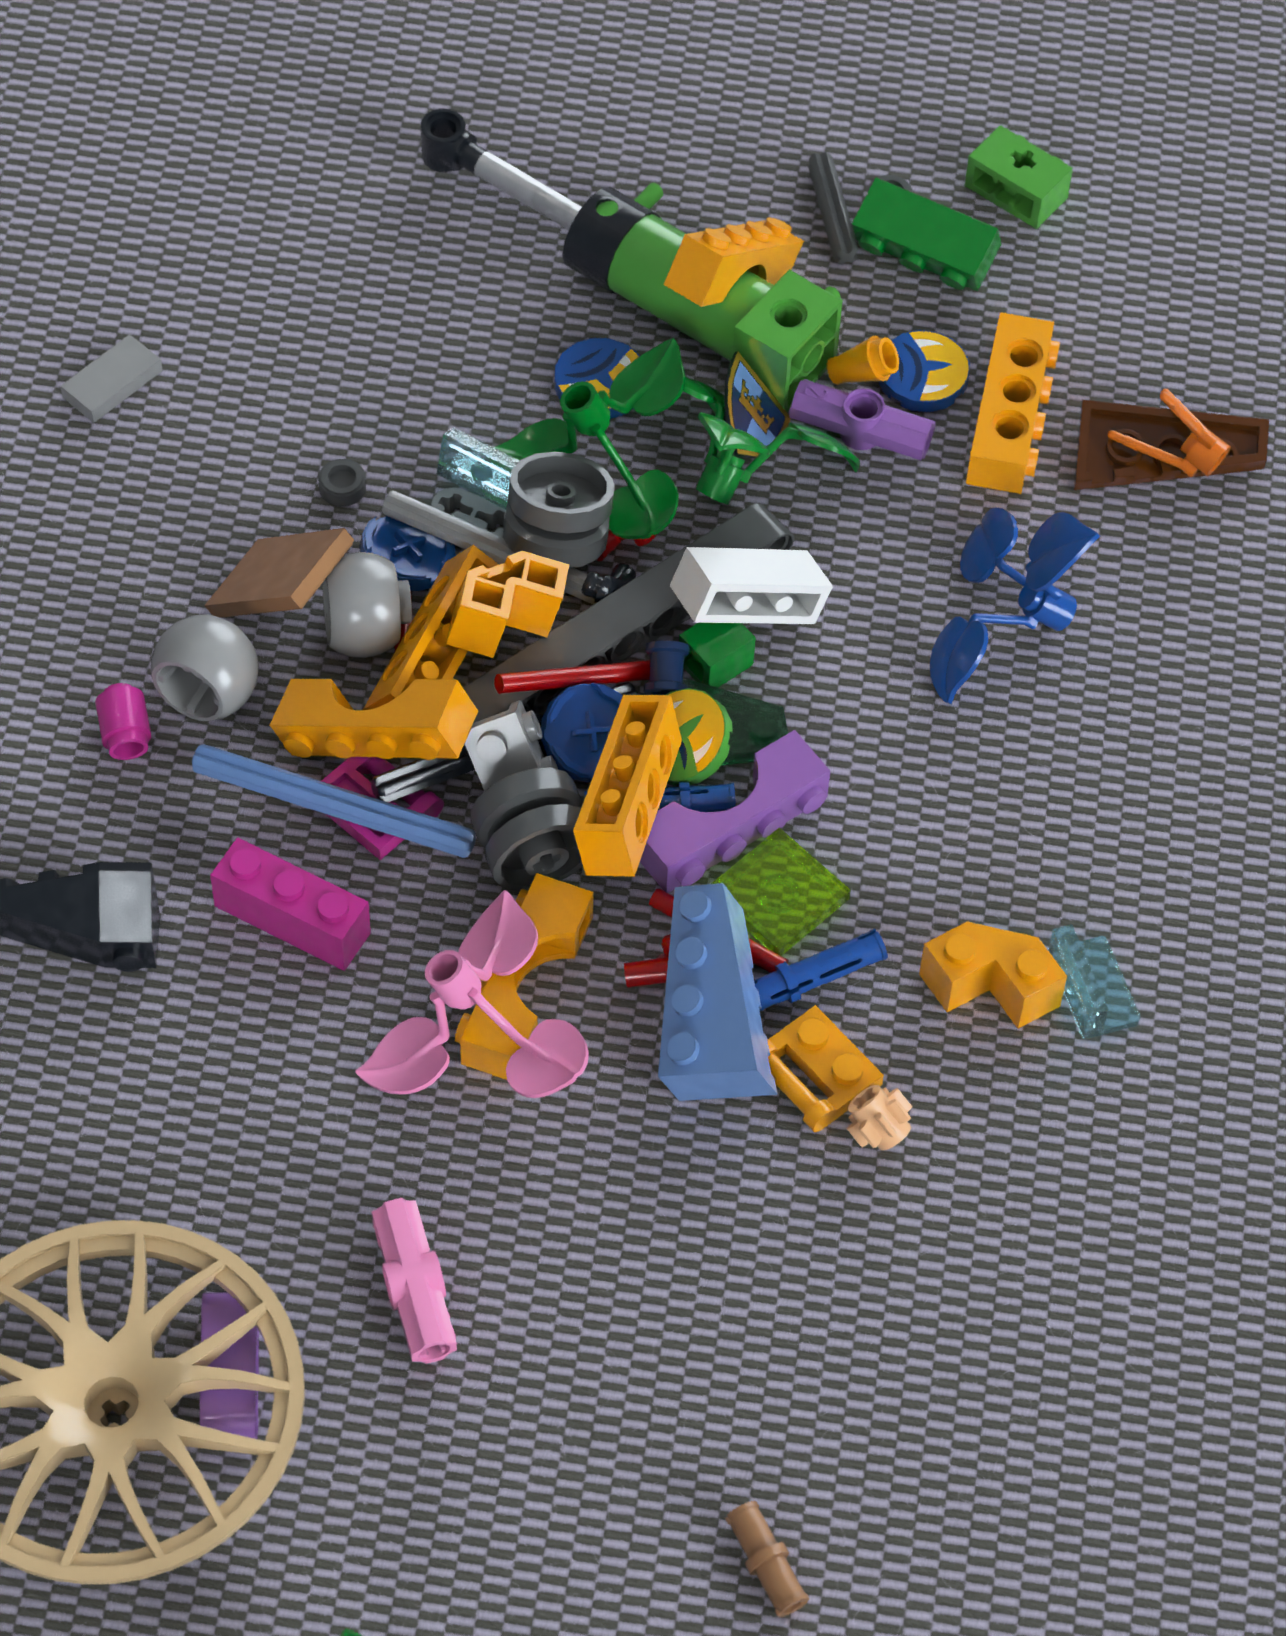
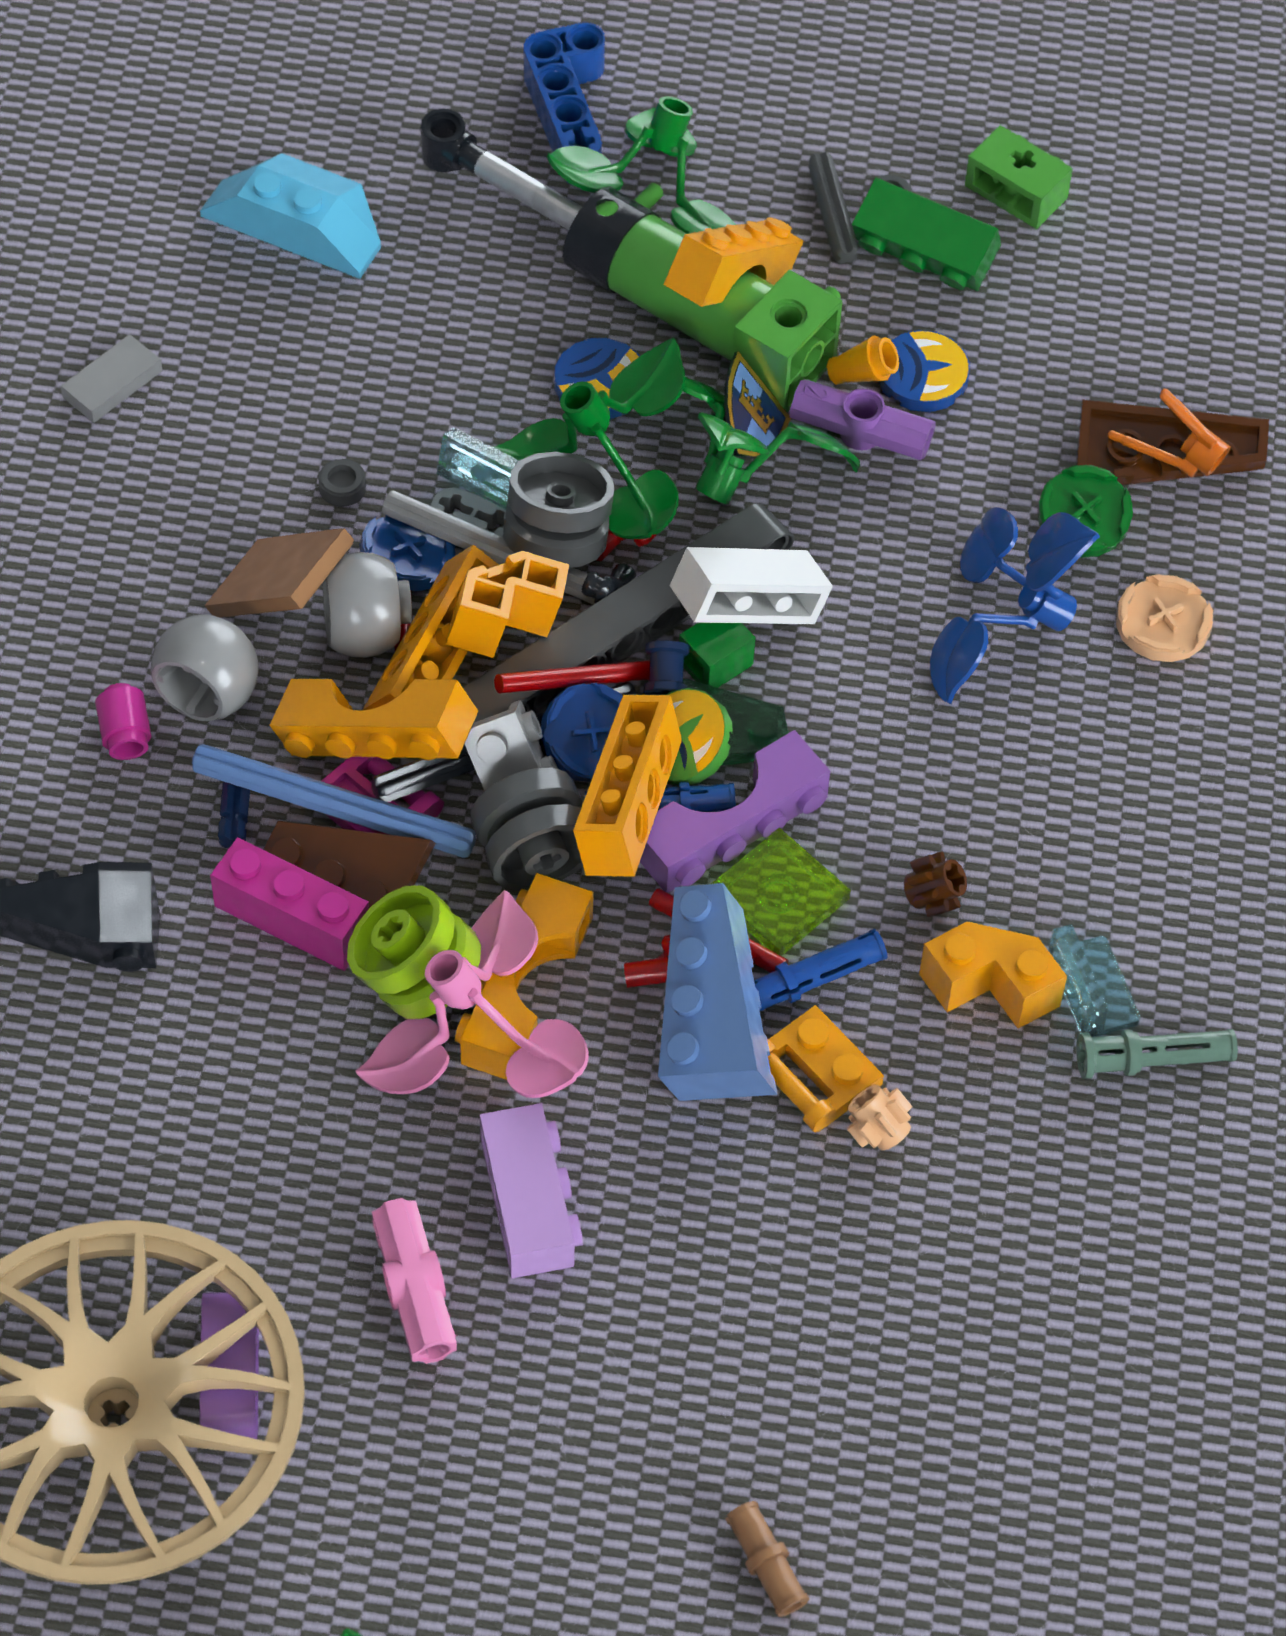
light orange brick [966,312,1060,494] -> none
none -> medium azure wedge [200,153,381,279]
none -> dark blue axle [218,756,250,848]
none -> reddish brown wing [263,821,436,908]
none -> lime wheel [347,885,481,1019]
none -> lavender brick [480,1103,583,1279]
none -> blue beam [523,23,605,186]
none -> green plant [546,96,737,234]
none -> reddish brown gear [904,851,967,917]
none -> green tile [1037,465,1133,558]
none -> sand green pin [1076,1029,1238,1079]
none -> light nougat tile [1116,574,1213,662]

